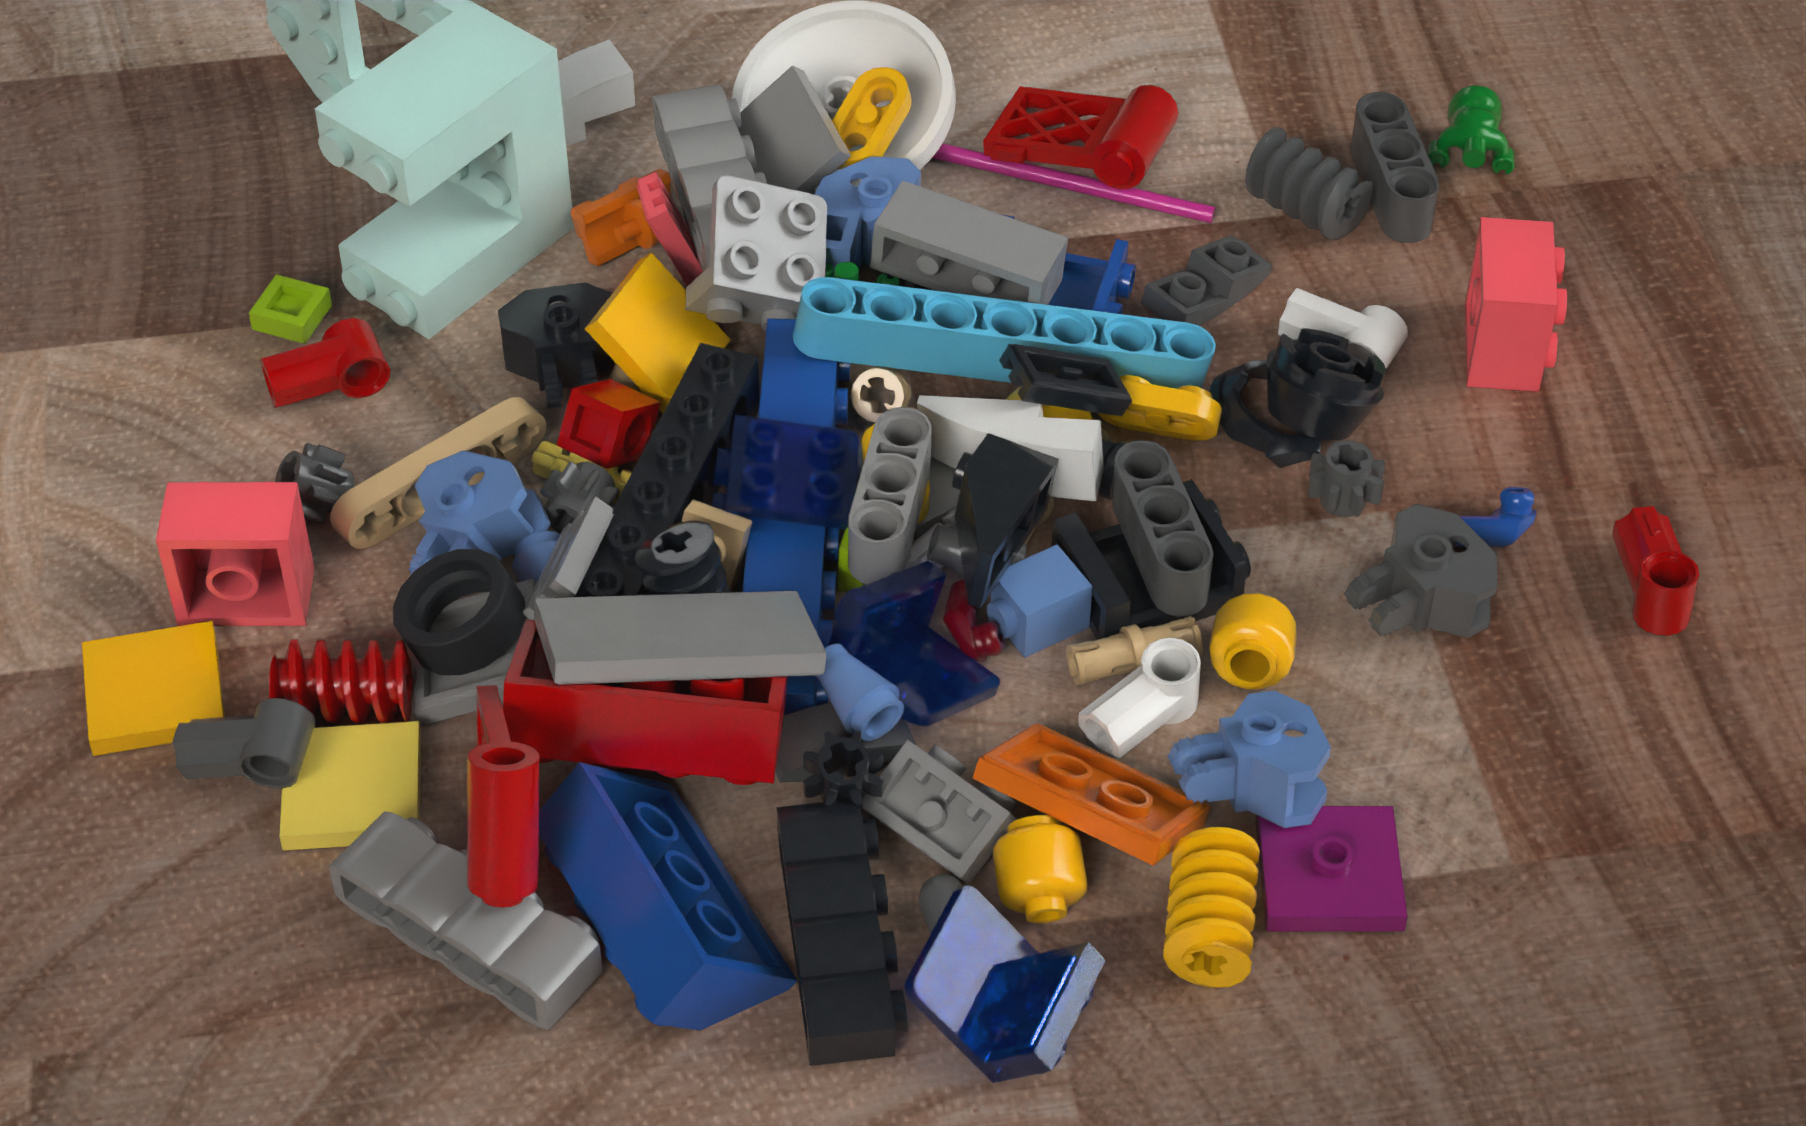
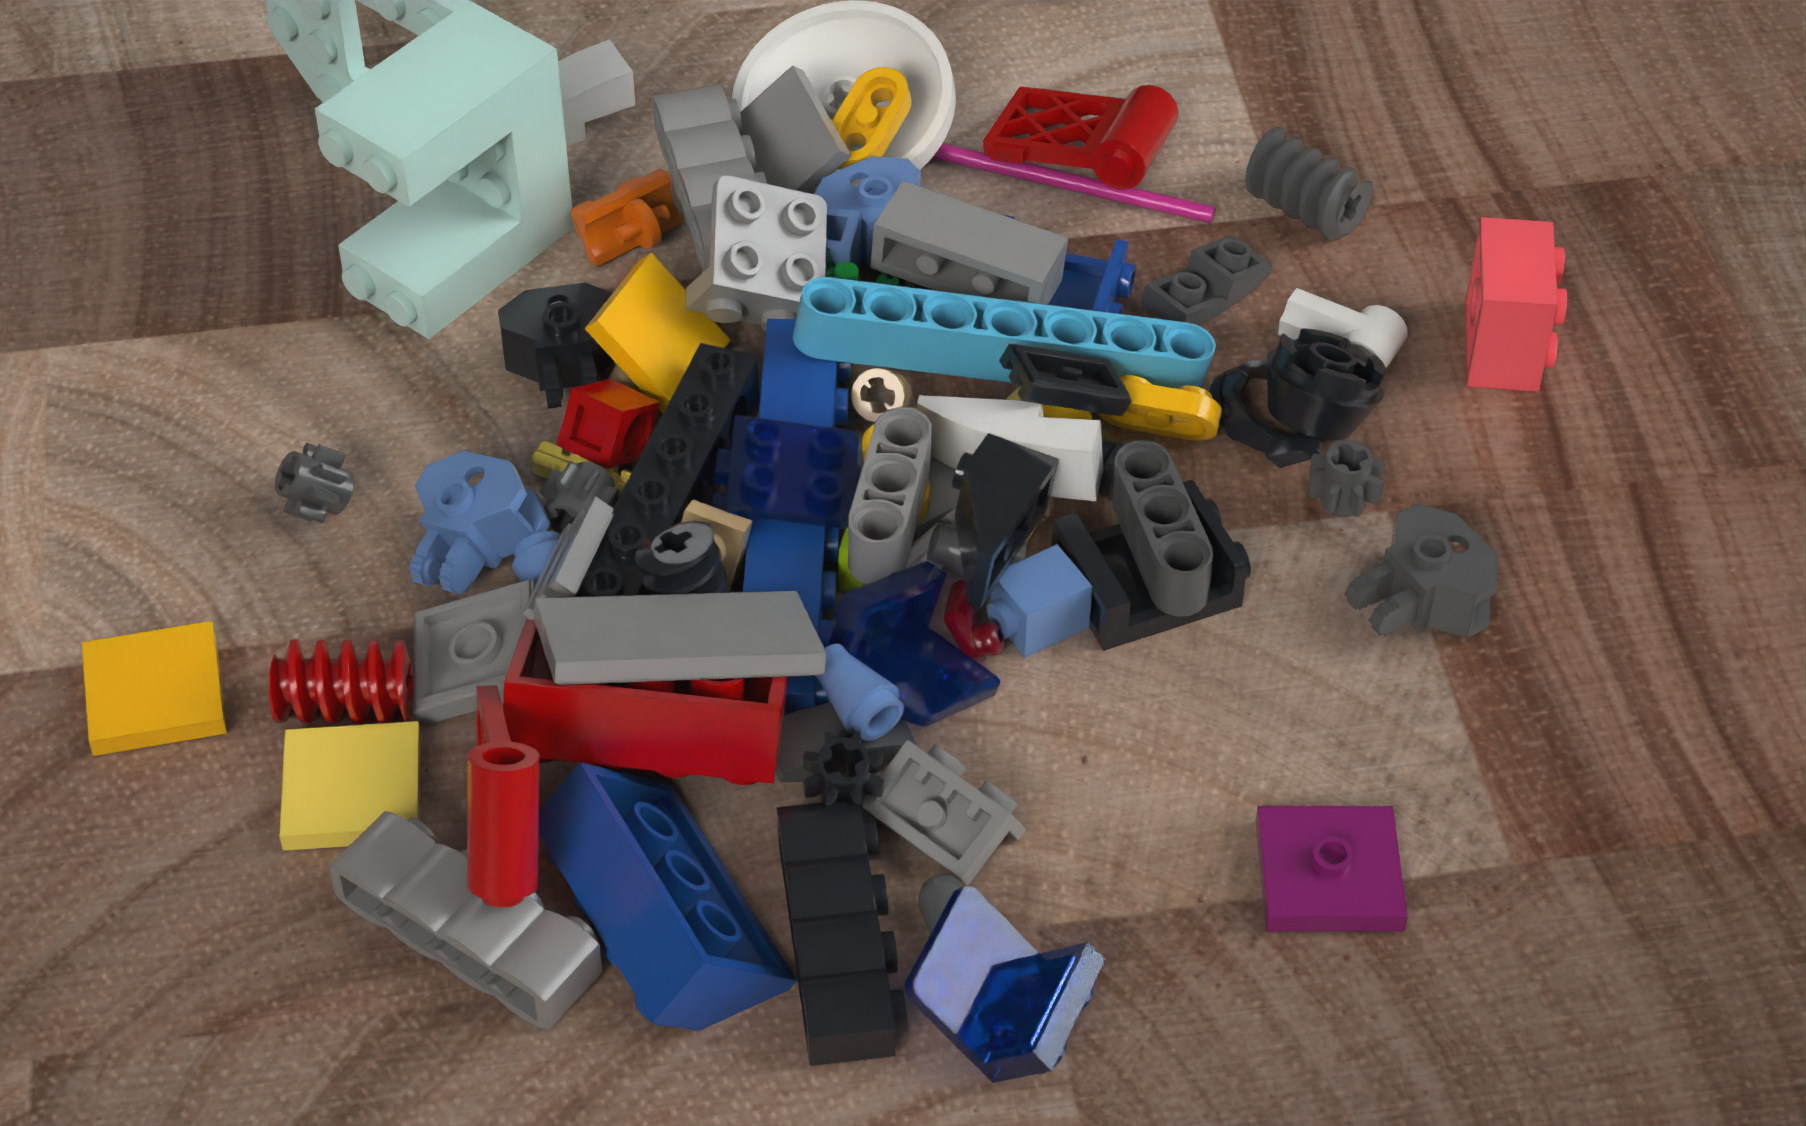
coral brick [156,482,315,626] -> none
dark grey piece [172,698,316,789] -> none
lime plate [249,274,332,344] -> none
red piece [260,318,391,408] -> none
tan beam [330,397,546,549] -> none
black tyre [393,549,526,675] -> none
coral tile [636,172,703,286] -> none
orange tile [972,723,1211,866] -> none
yellow head [993,815,1088,923] -> none
tan pin [1066,616,1203,686] -> none
white piece [1078,638,1201,759] -> none
yellow piece [1163,827,1260,988] -> none
medium blue hinge [1167,690,1331,828] -> none
yellow head [1209,593,1297,690] -> none
dark grey beam [1350,92,1439,243] -> none
green piece [1427,85,1515,174] -> none
blue arm [1453,487,1537,547] -> none
red piece [1612,506,1699,636] -> none

